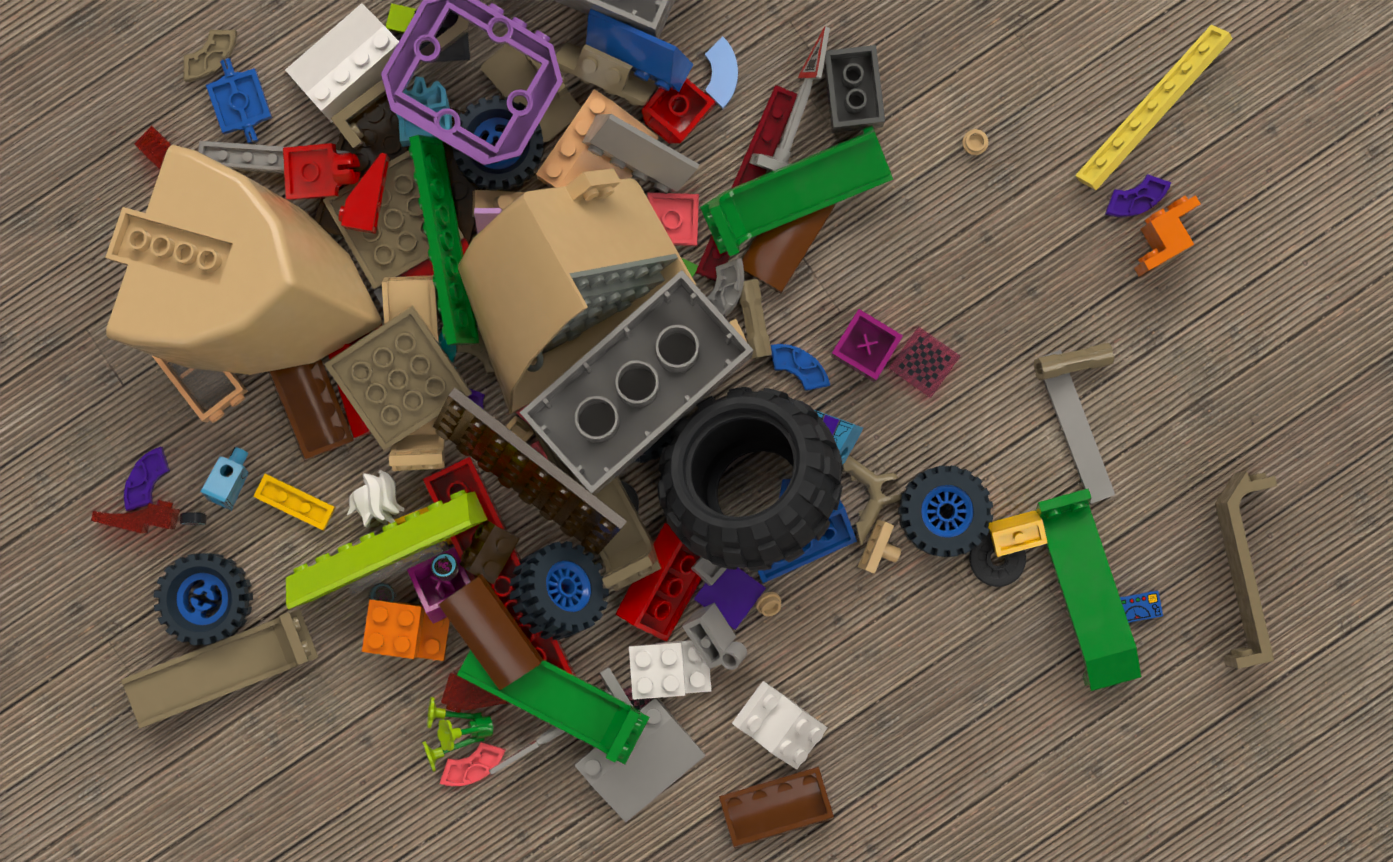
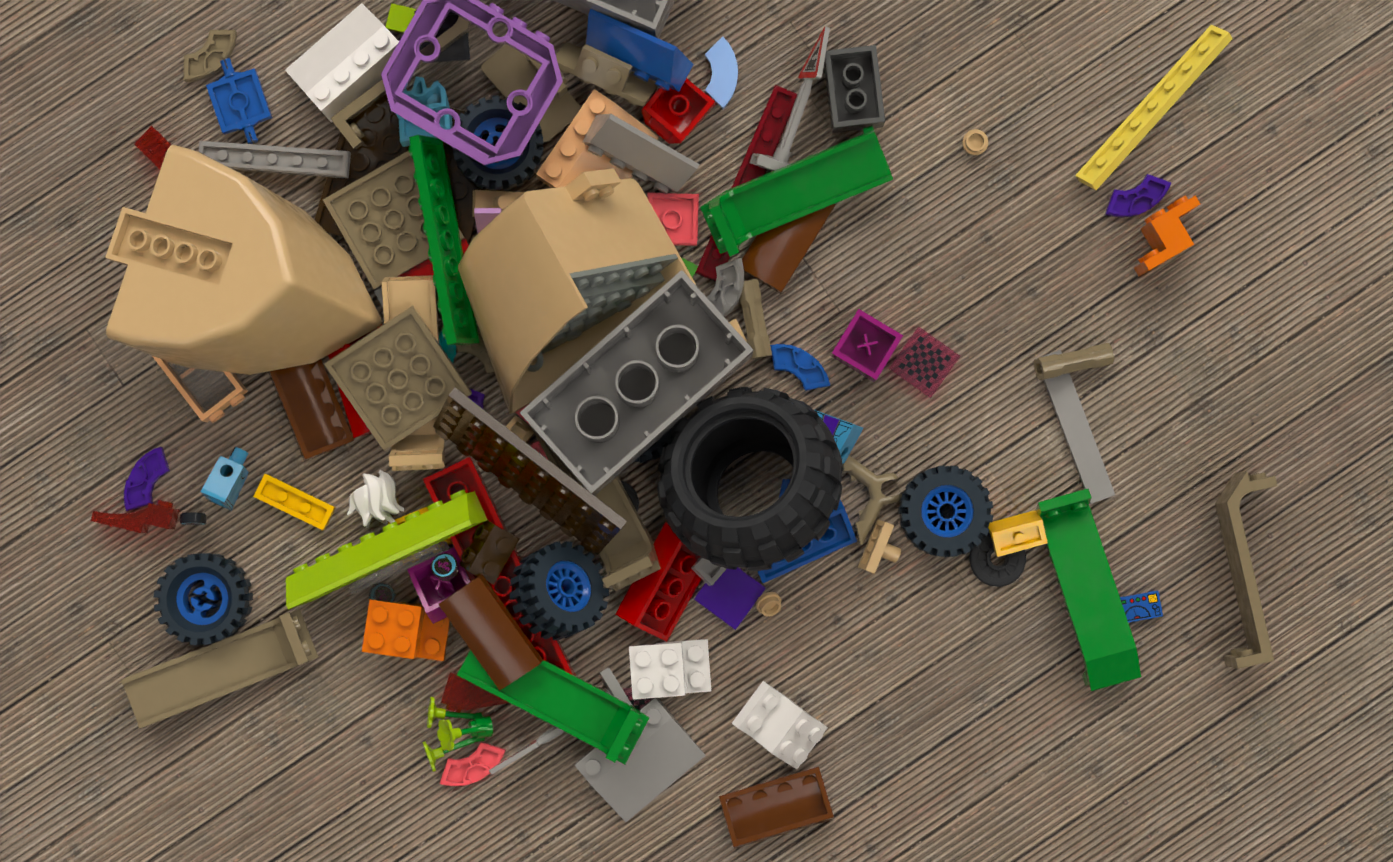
red plate [283,143,361,200] -> none
red slope [338,153,390,234] -> none
light grey hinge [682,603,747,670] -> none

